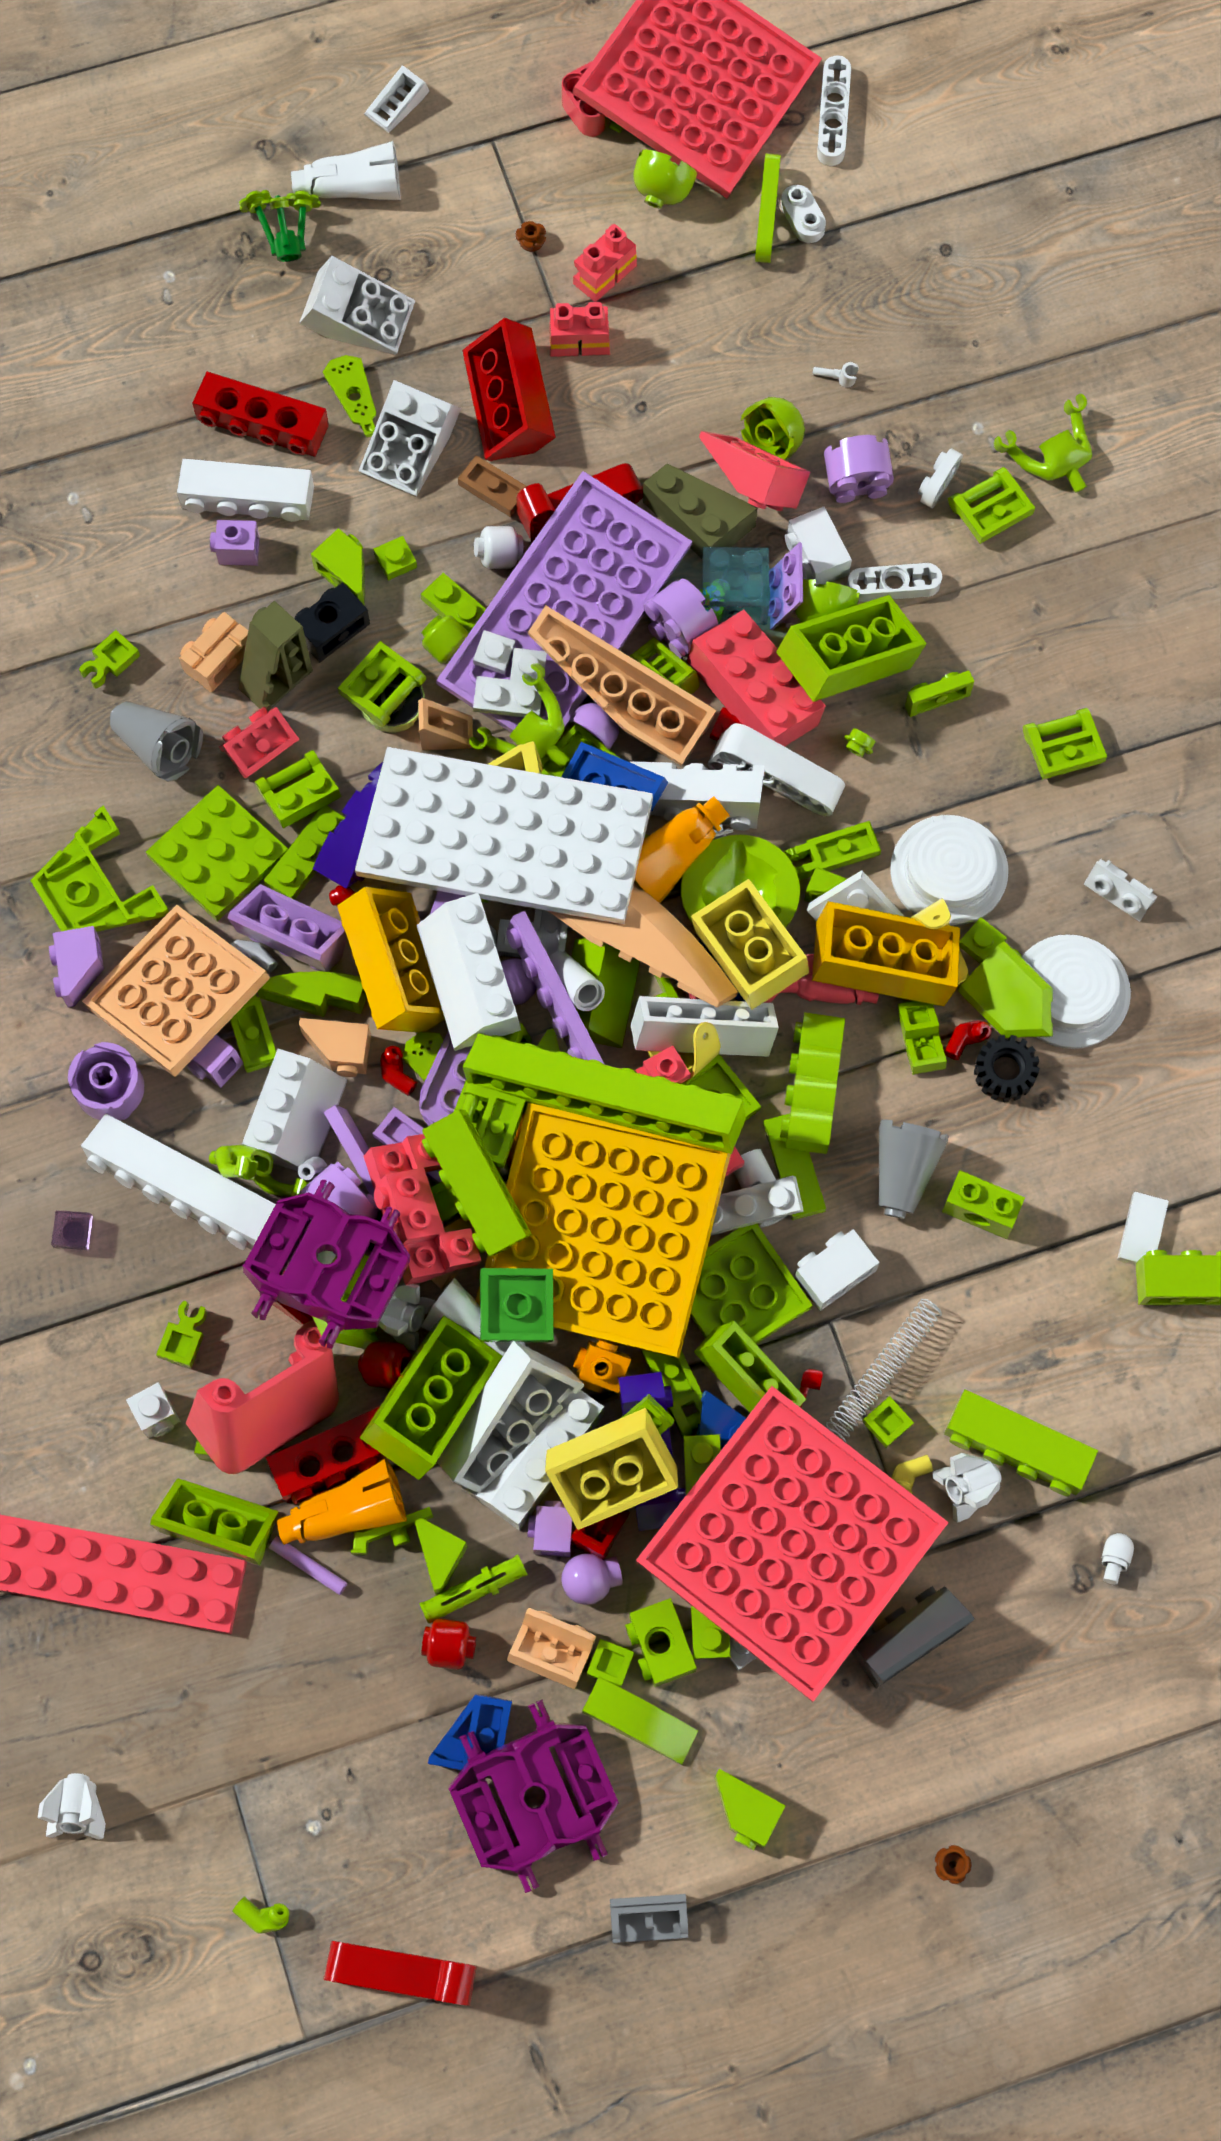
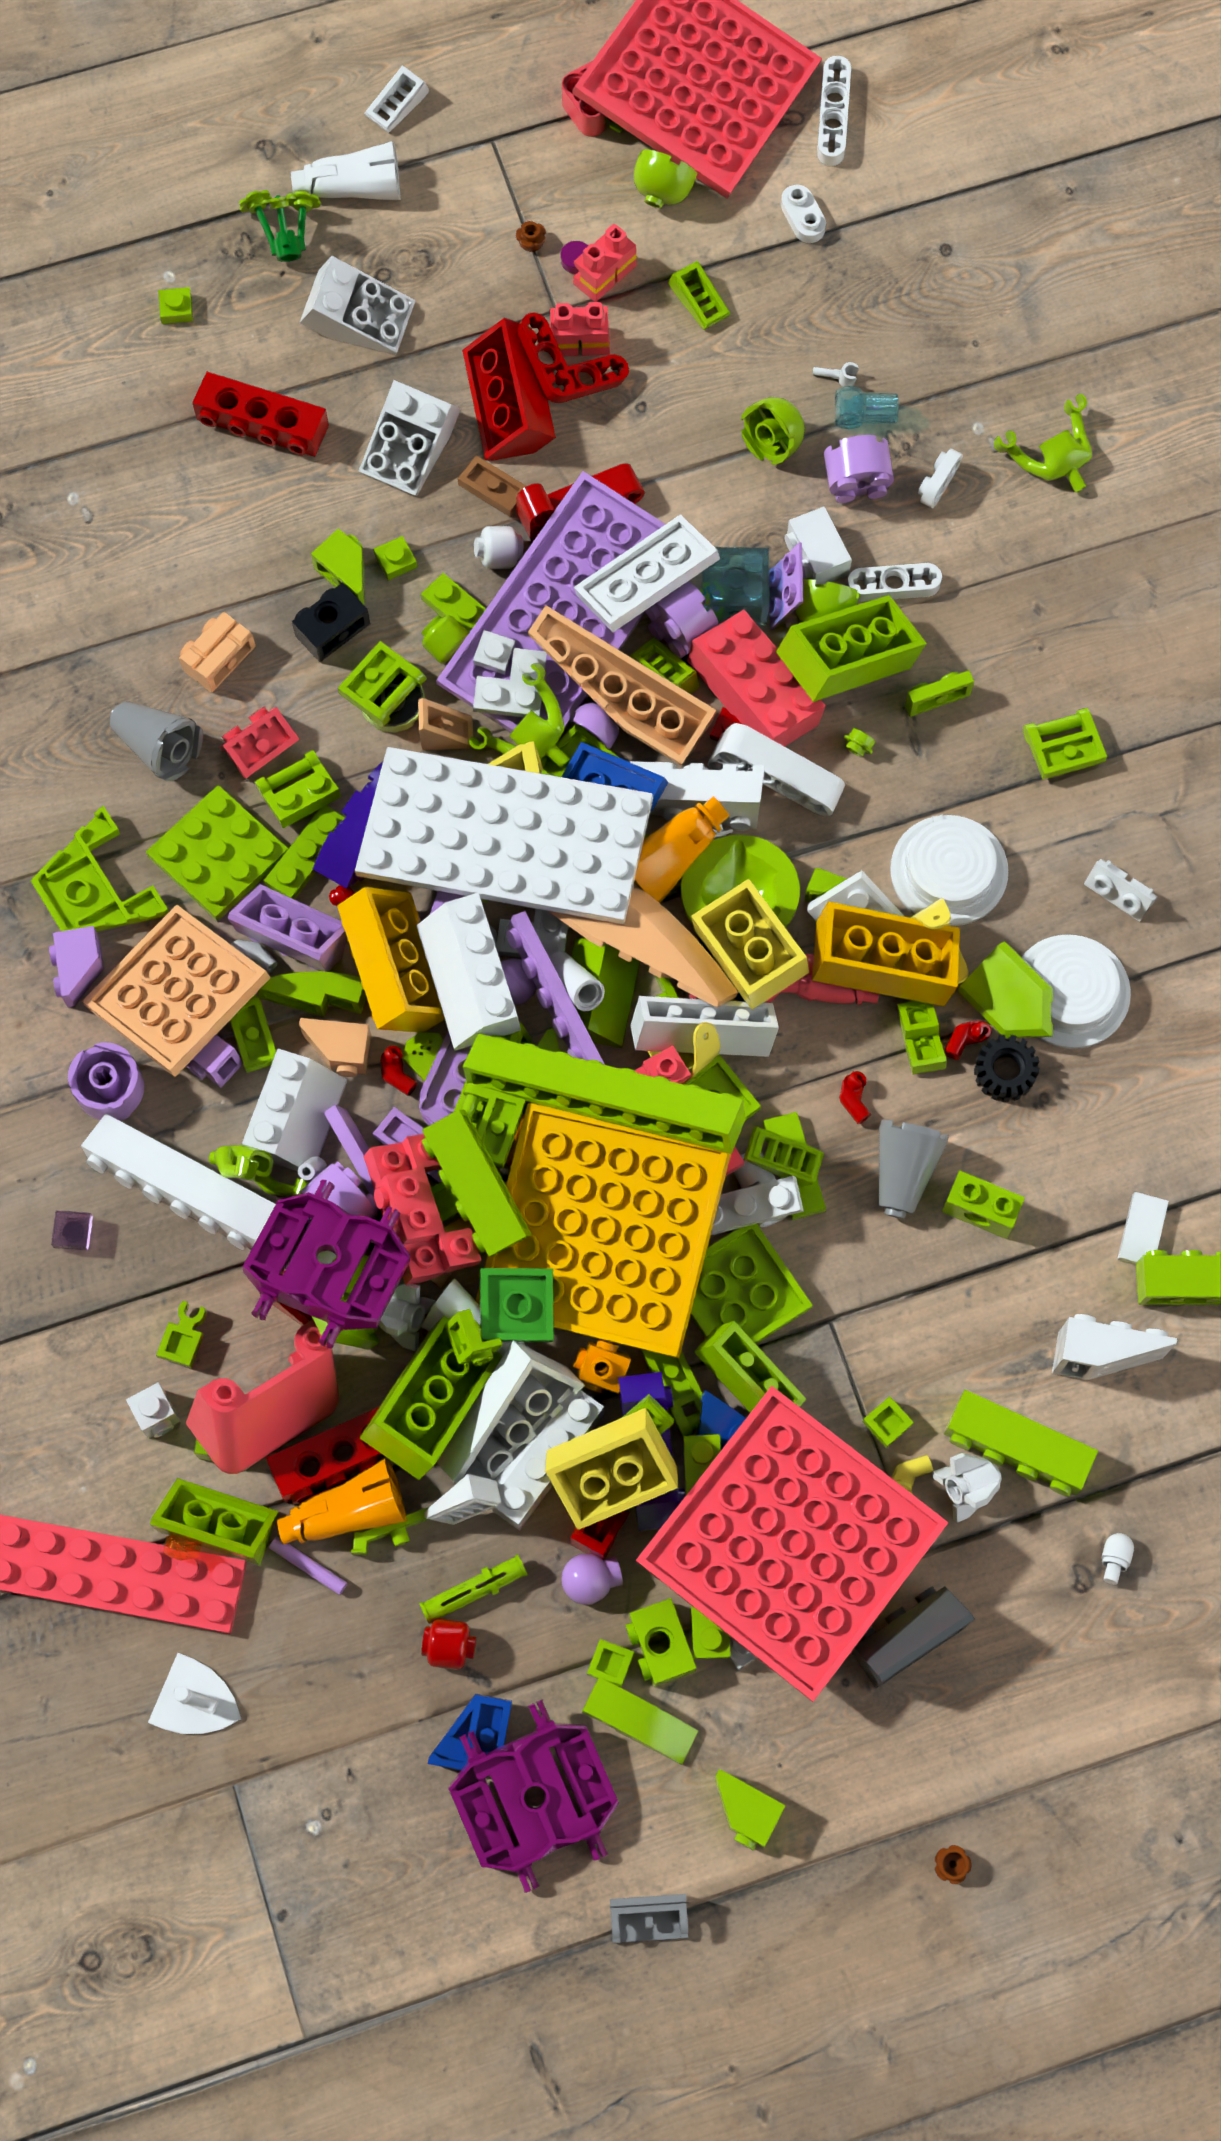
white brick [37,1773,106,1840] -> none
lime plate [79,630,140,689] -> none
white brick [177,459,314,522] -> none
lavender brick [210,520,260,566] -> none
lime arm [232,1896,290,1934] -> none
olive wedge [238,601,313,711] -> none
lime piece [323,355,377,437] -> none
red beam [324,1941,477,2006] -> none
red head [358,1341,412,1389] -> none
lime slope [414,1518,468,1595] -> none
light nougat bracket [507,1608,596,1689] -> none
lavender brick [528,1501,573,1557] -> none
olive wedge [643,464,758,566] -> none
coral slope [699,431,811,511] -> none
lime beam [755,153,781,263] -> none
lime brick [780,1012,845,1154] -> none
lime hinge [784,821,881,880] -> none
white brick [795,1229,879,1311] -> none
red hand [799,1369,823,1408] -> none
white piece [826,1299,942,1442] -> none
lime plate [948,467,1035,544] -> none
lime plate [959,917,1022,964] -> none
none -> white shield [148,1653,241,1734]
none -> lime plate [158,287,193,324]
none -> clear orange tile [163,1535,201,1561]
none -> white slope [424,1474,501,1525]
none -> lime bracket [444,1309,503,1366]
none -> red beam [517,312,629,403]
none -> magenta tile [561,241,588,274]
none -> white plate [574,514,720,633]
none -> lime slope [668,260,731,330]
none -> lime slope [743,1127,824,1187]
none -> clear light blue piece [835,386,899,429]
none -> red arm [839,1071,871,1125]
none -> white slope [1052,1314,1177,1380]

